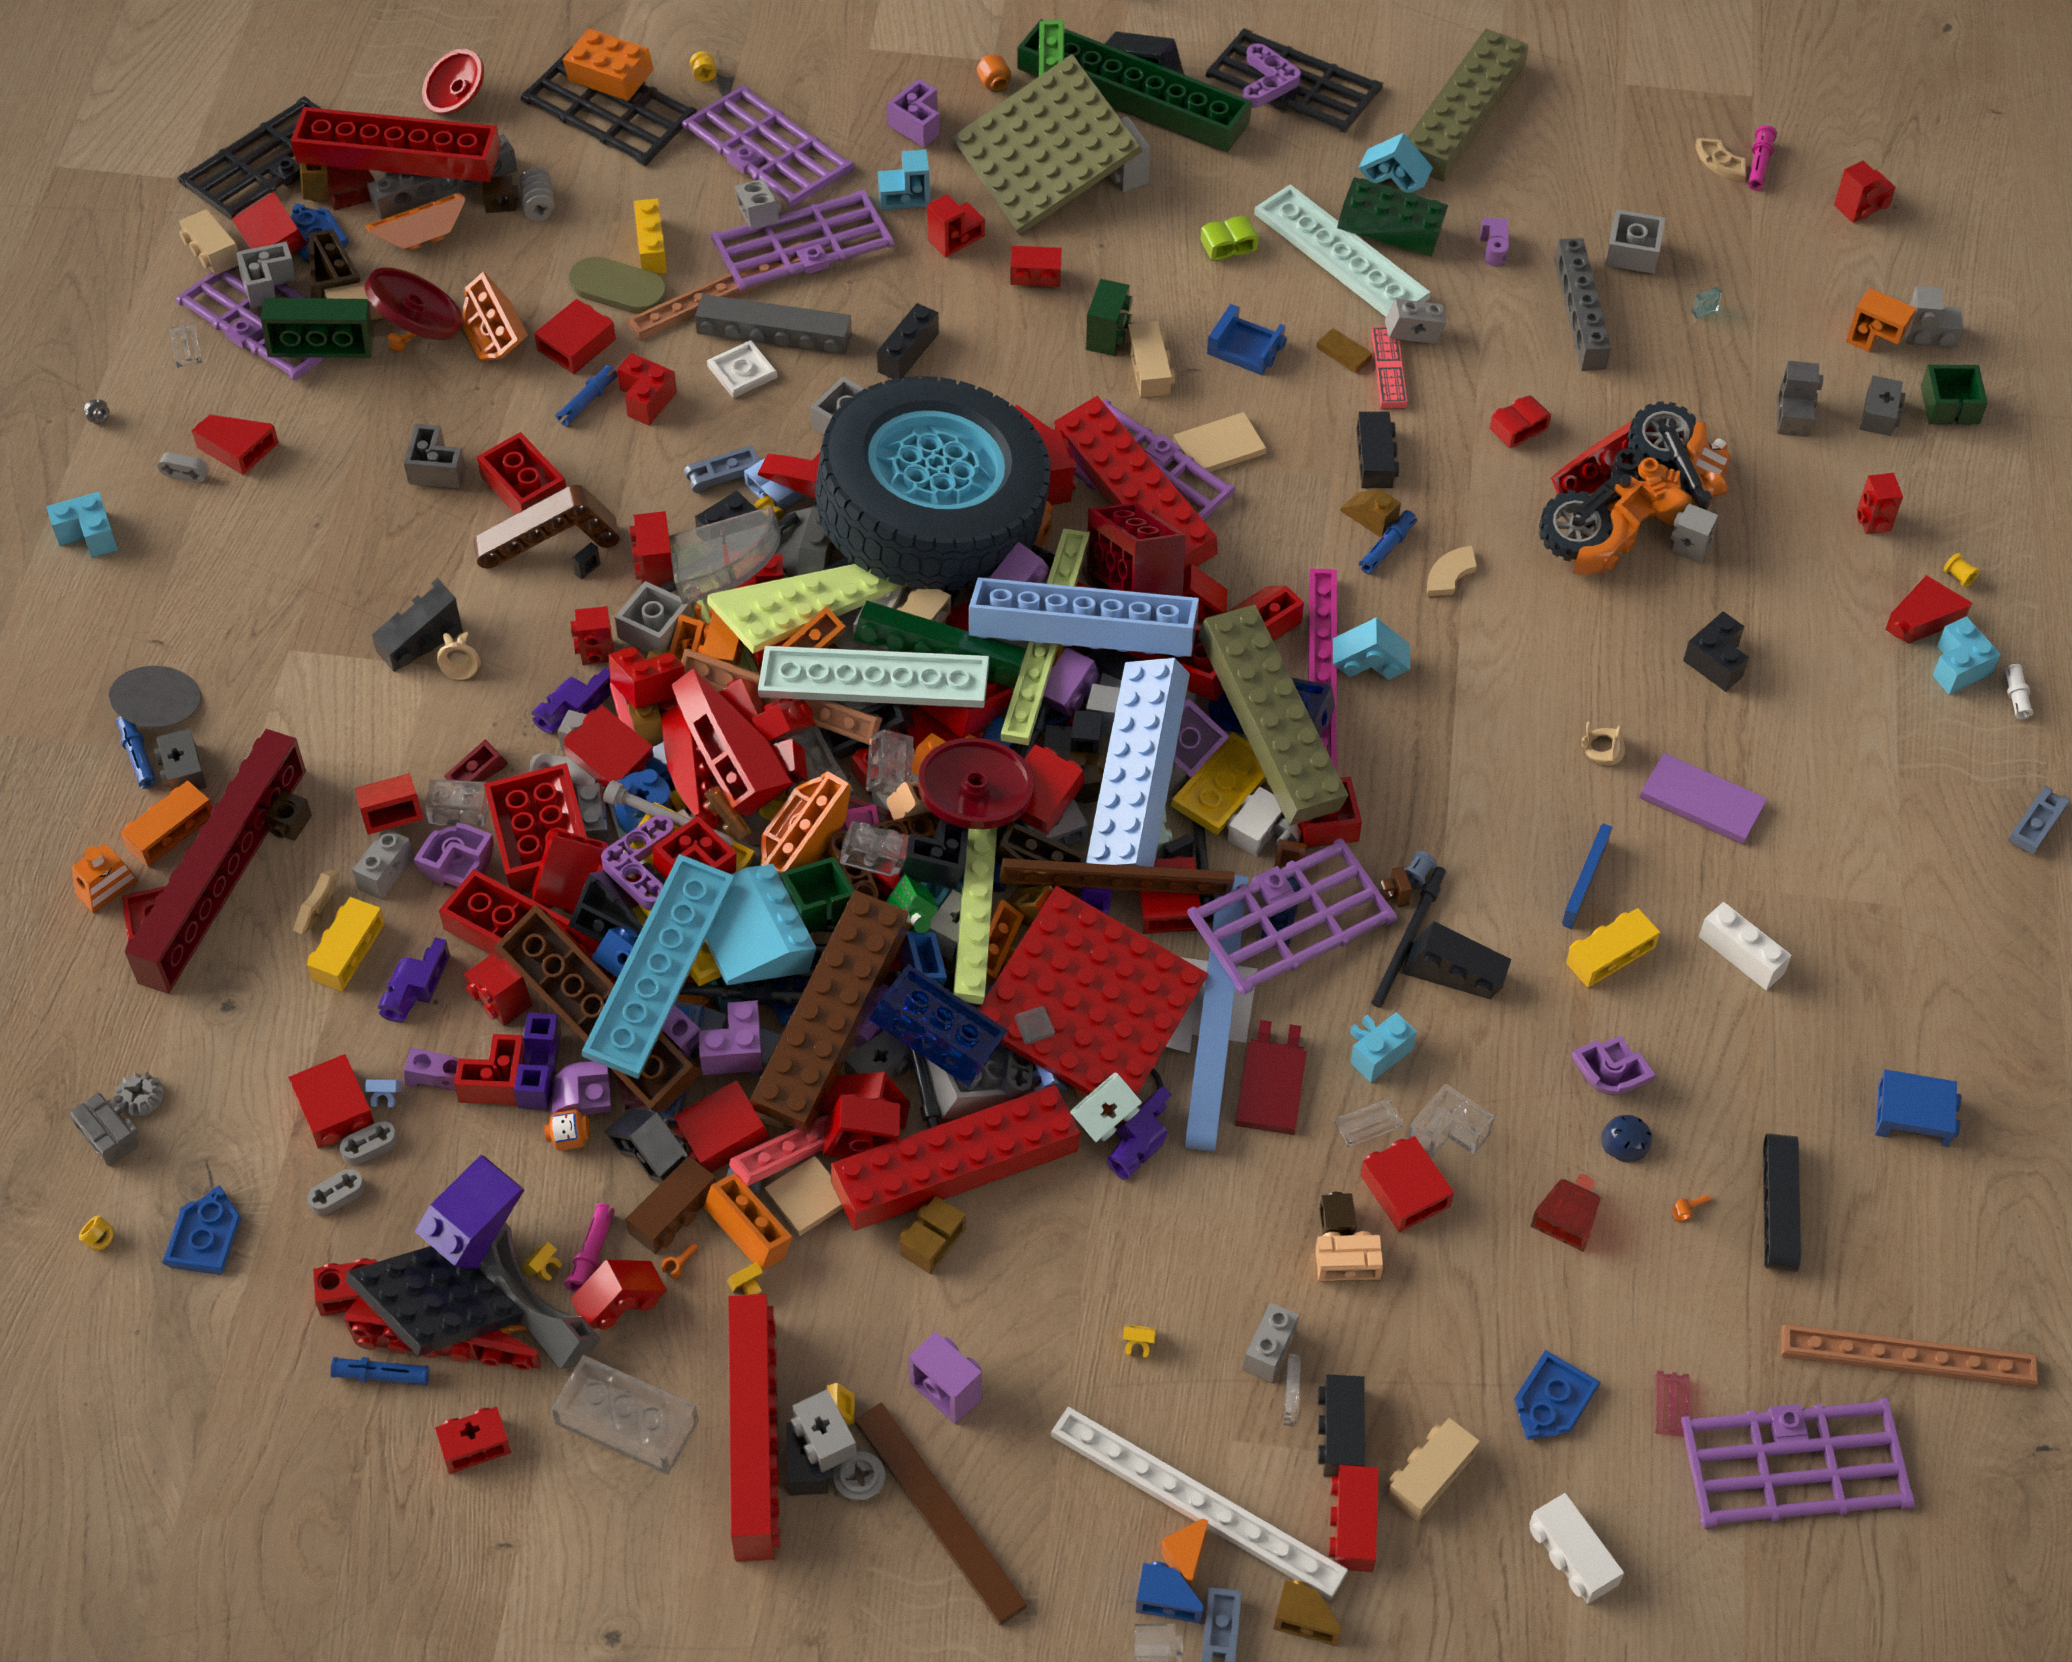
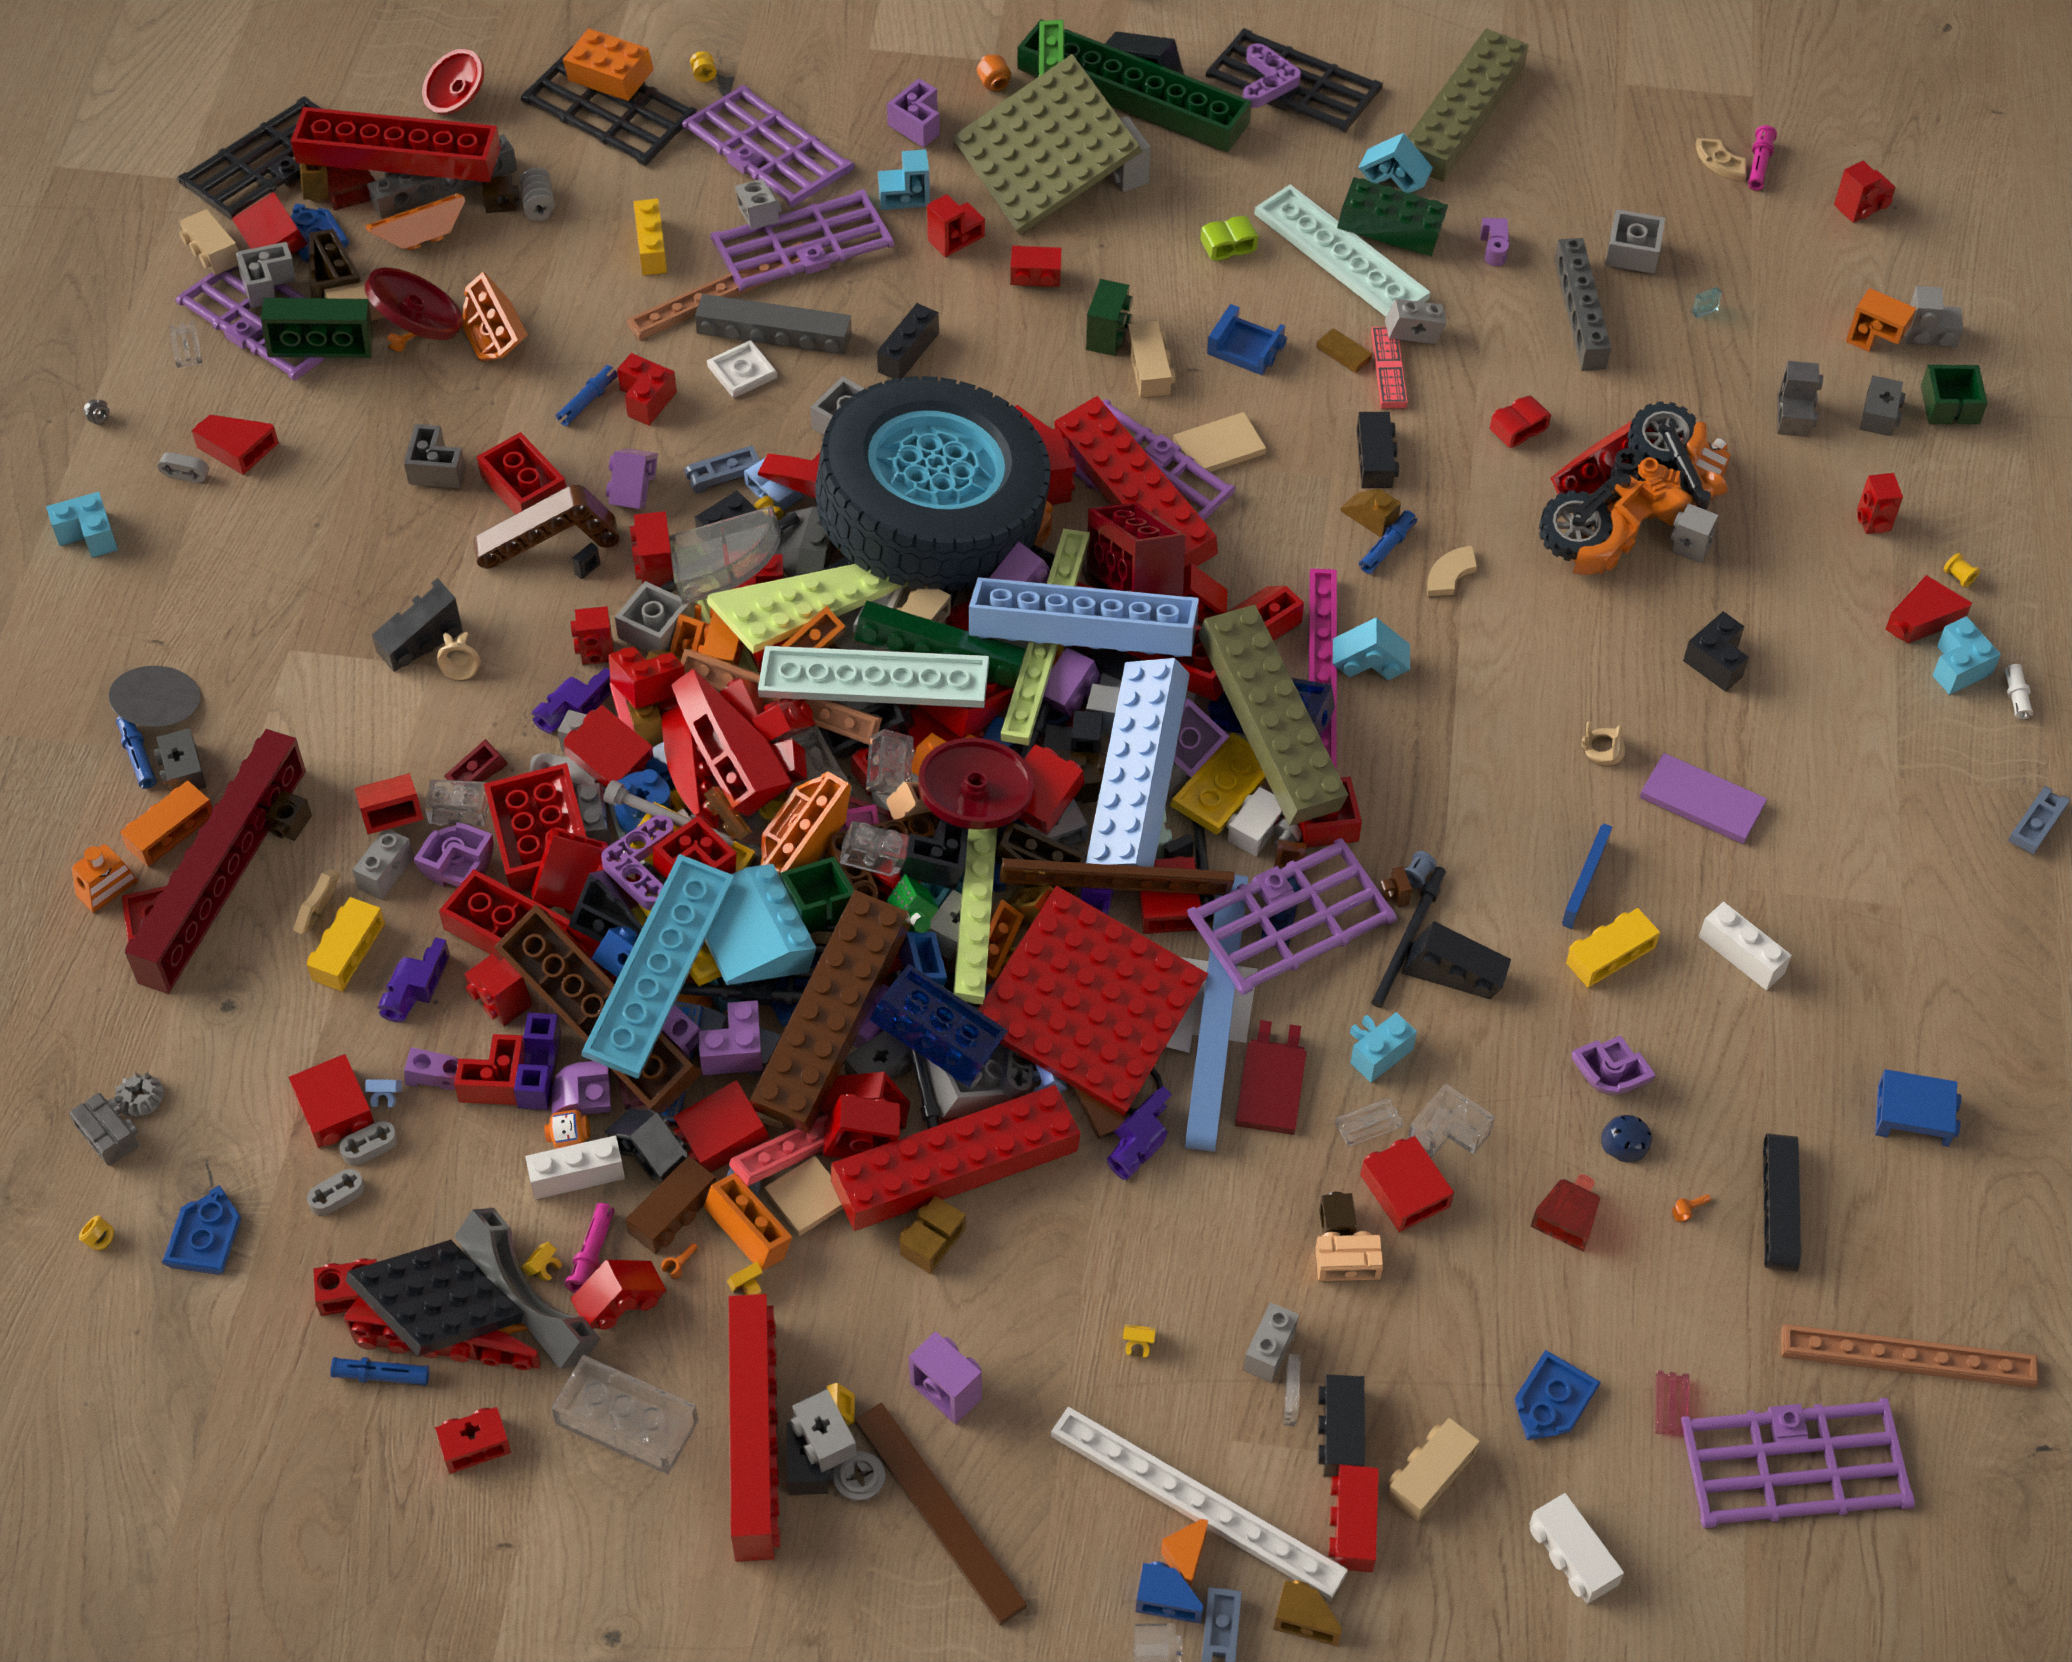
dark purple slope [415,1155,525,1268] -> none
red brick [534,298,616,374] -> none
olive tile [569,257,666,313] -> none
clear light blue tile [1014,1006,1055,1045] -> none
light aqua brick [1070,1072,1142,1142] -> none
none -> white brick [525,1135,625,1200]
none -> medium lavender brick [606,448,658,509]

